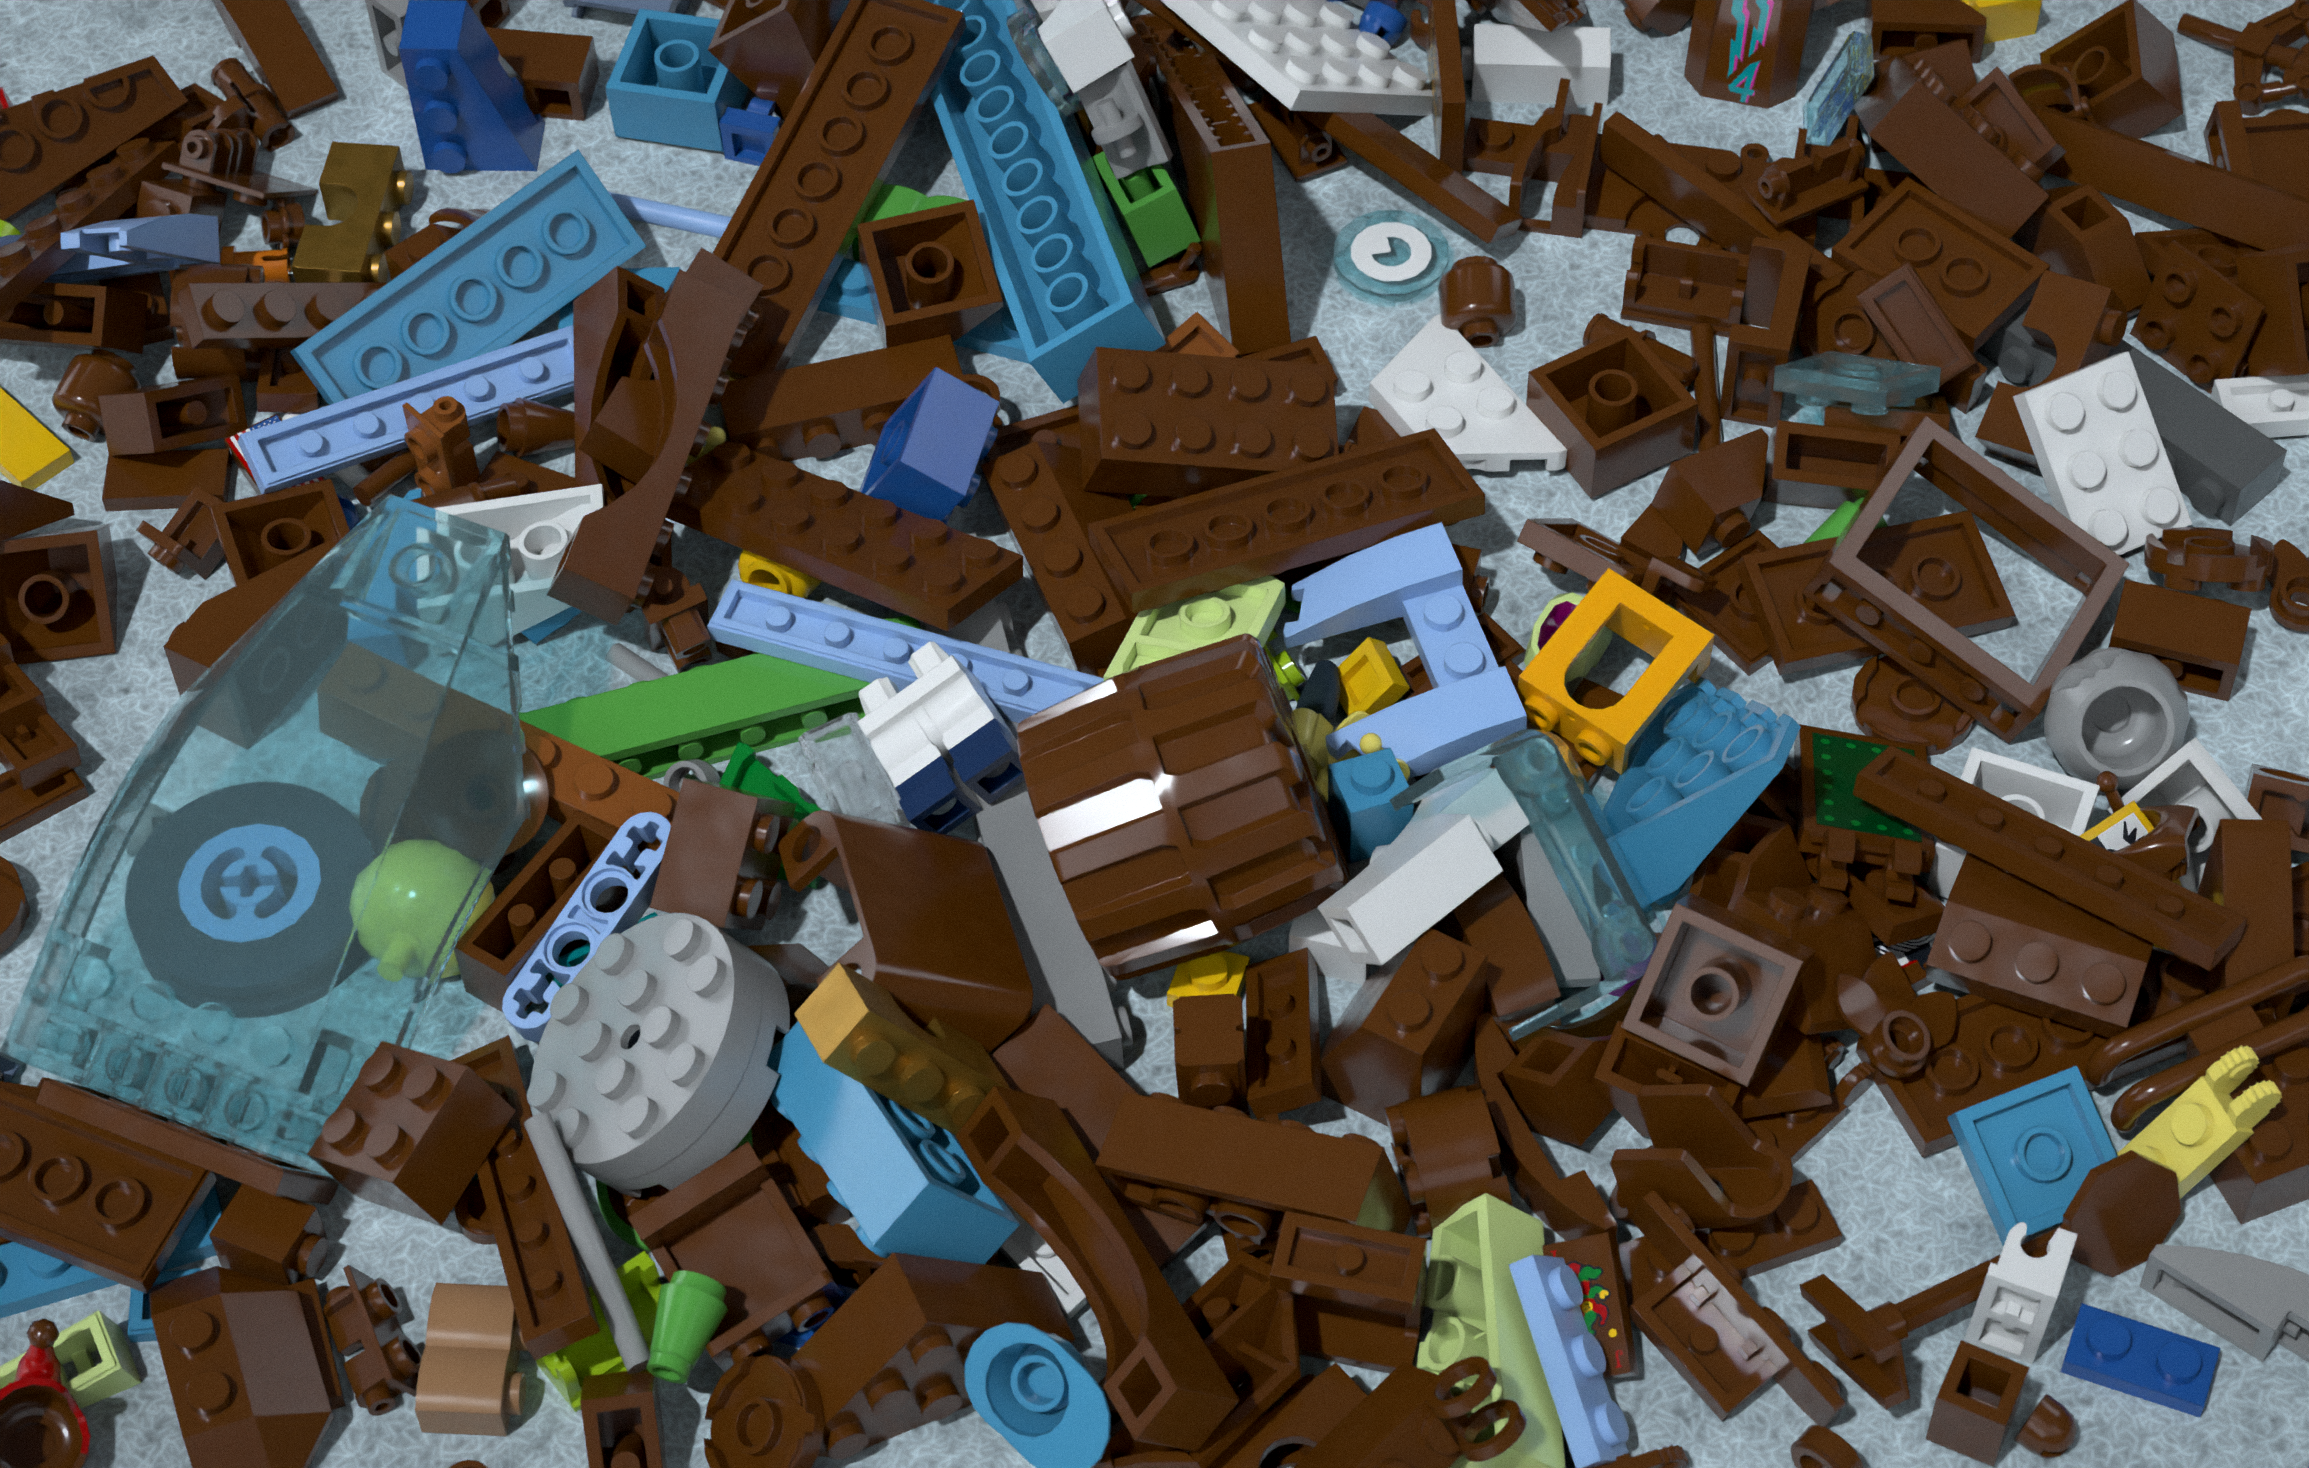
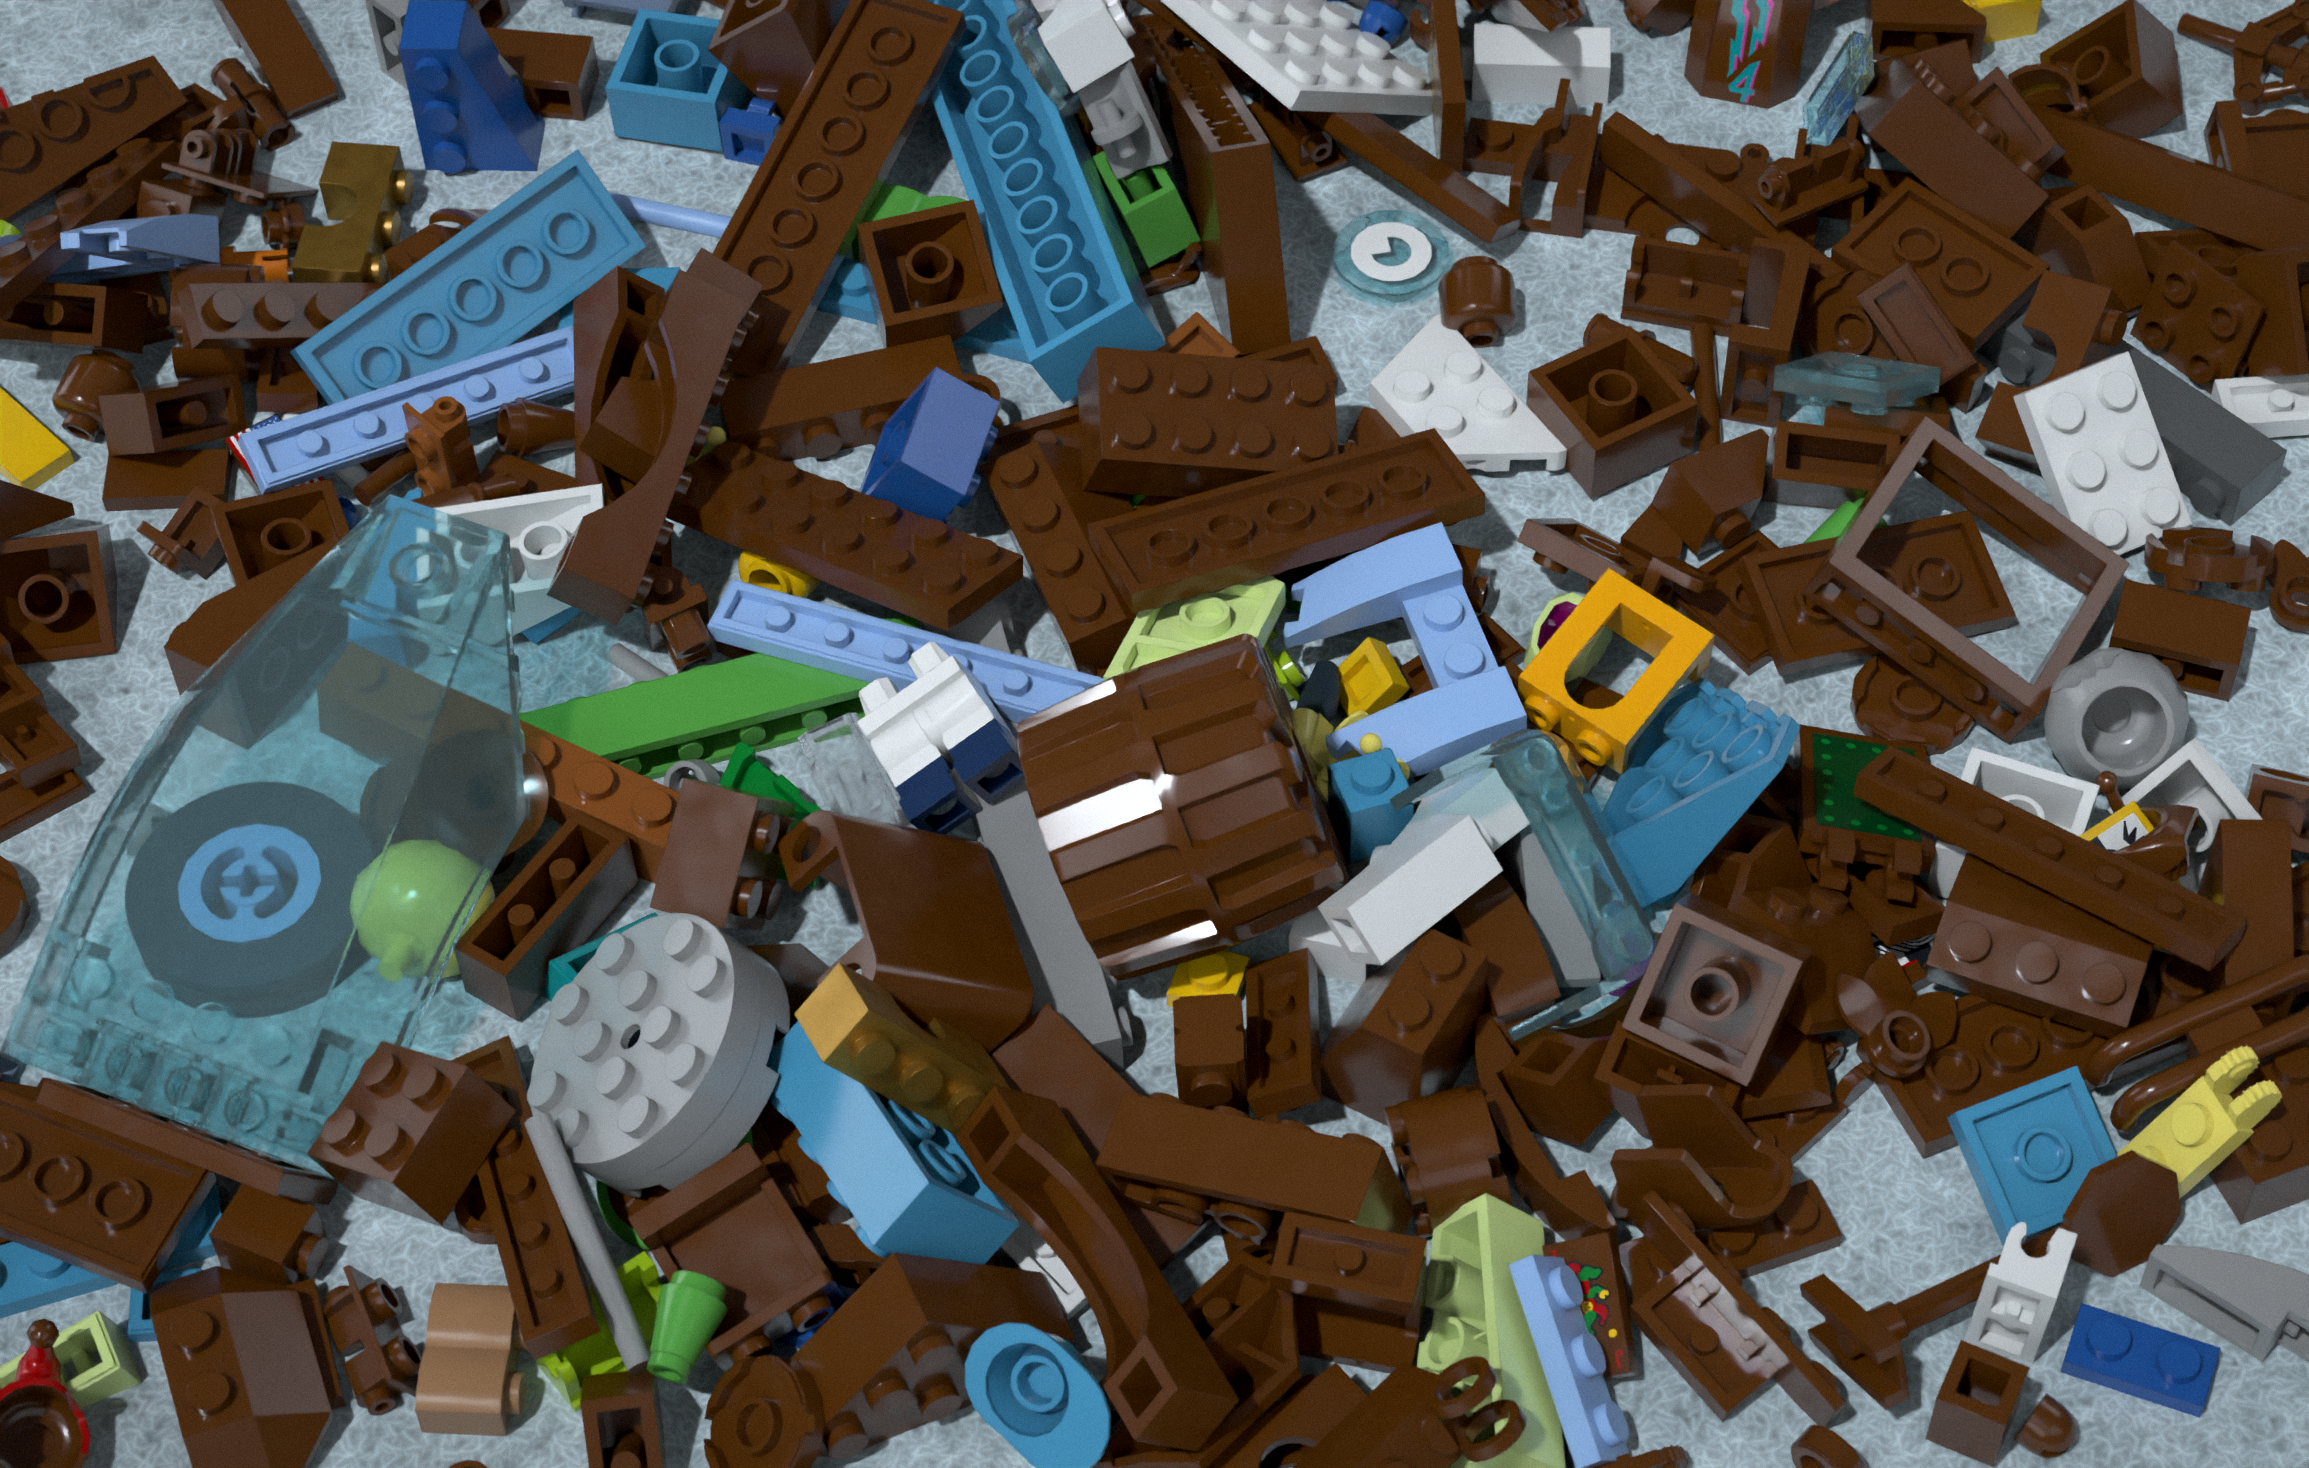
light blue beam [502,812,671,1042] -> none

